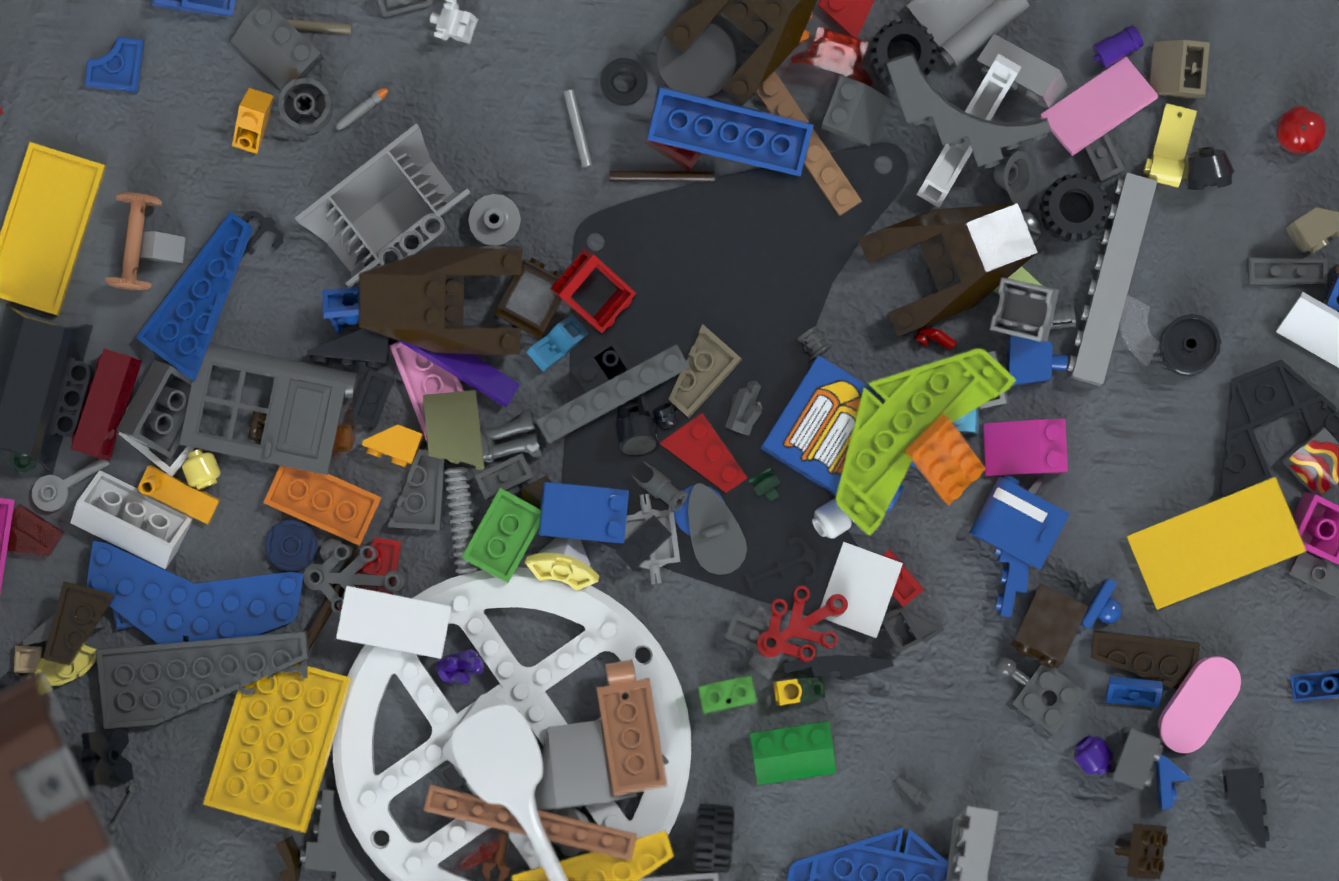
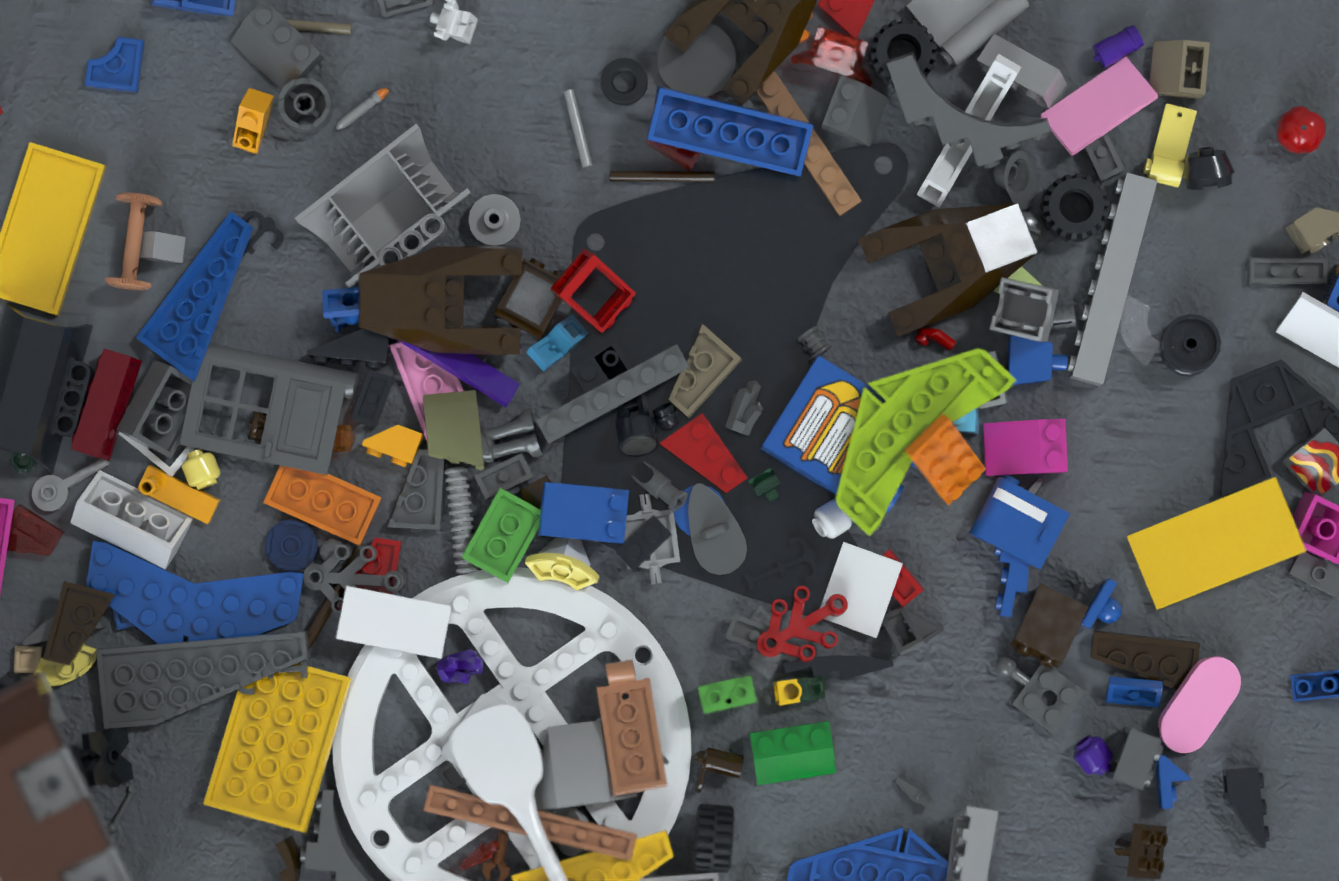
none -> dark brown piece [695,748,744,793]

